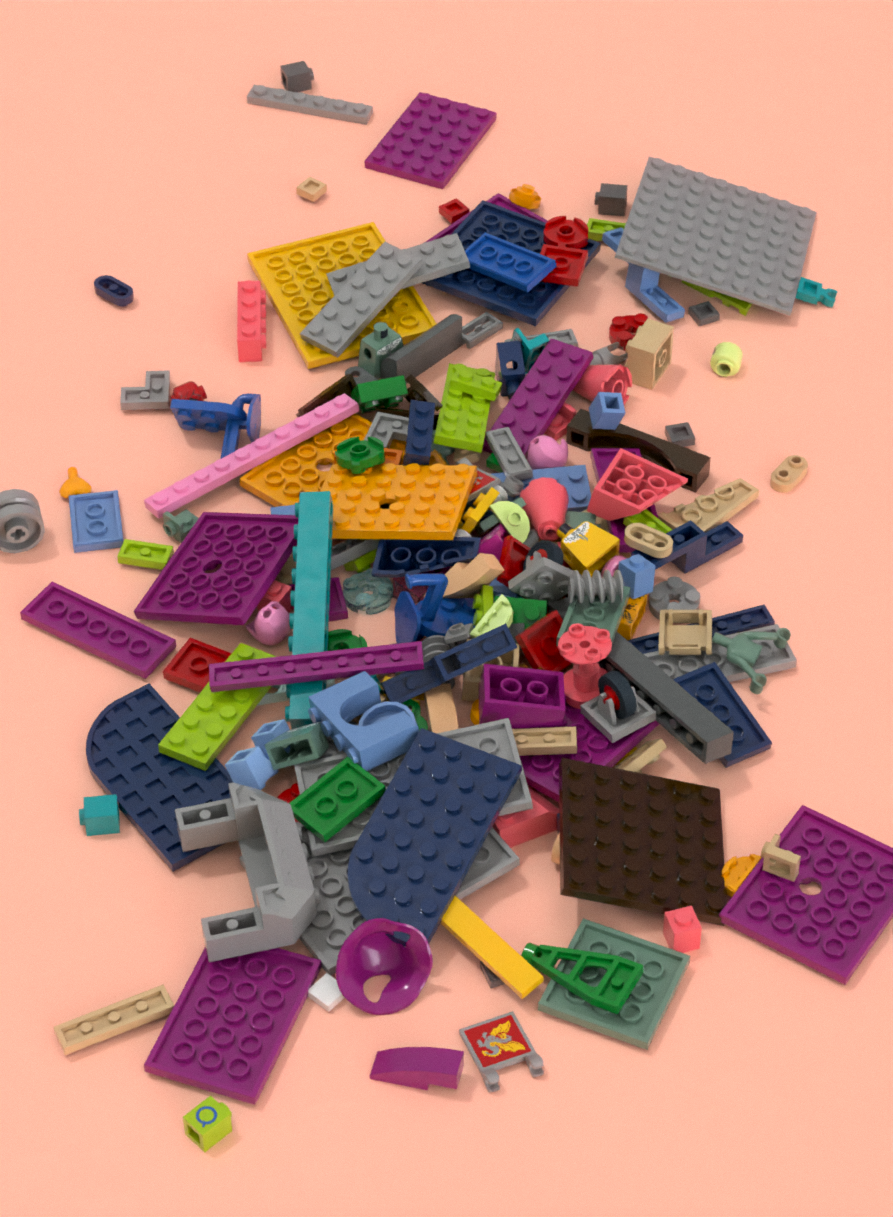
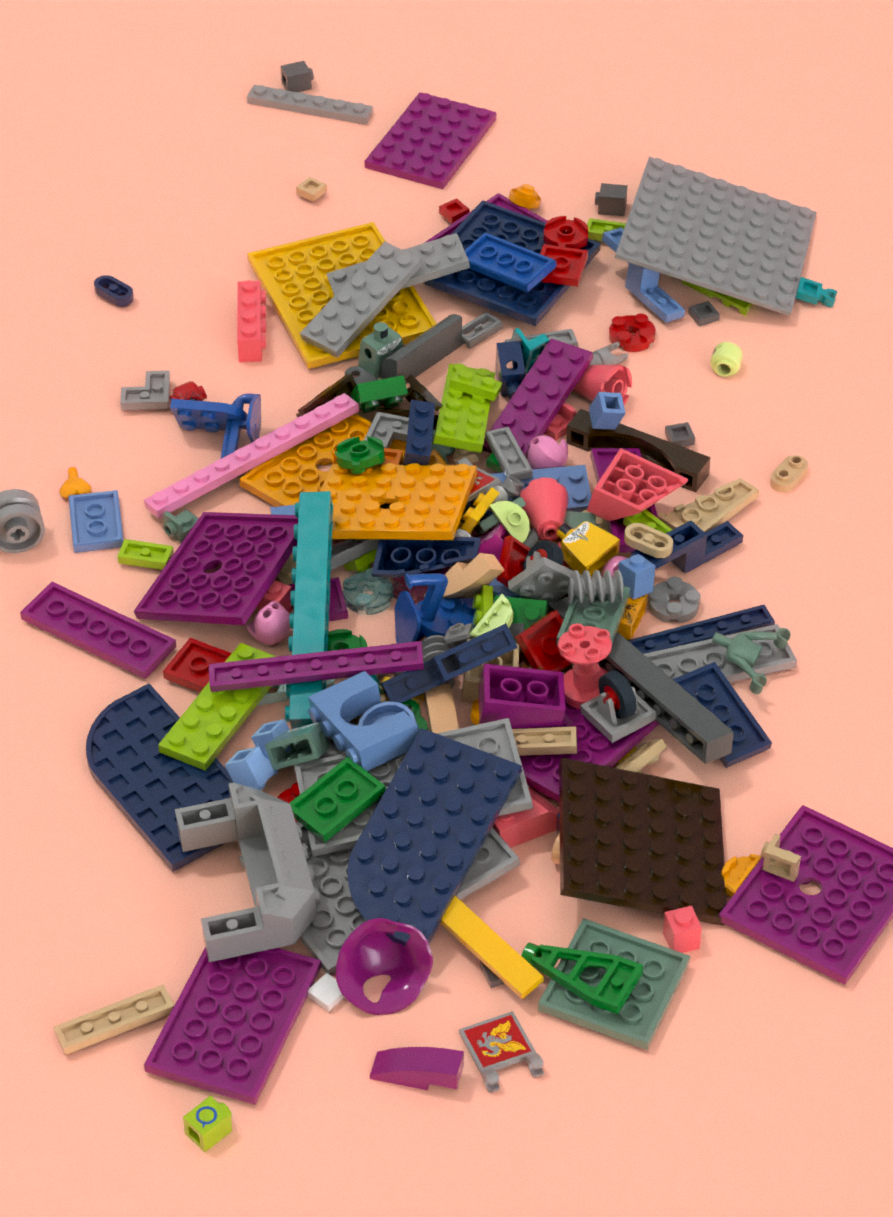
teal brick [79,794,120,836] -> none
tan brick [625,318,674,390] -> none
tan container [659,609,712,655] -> none

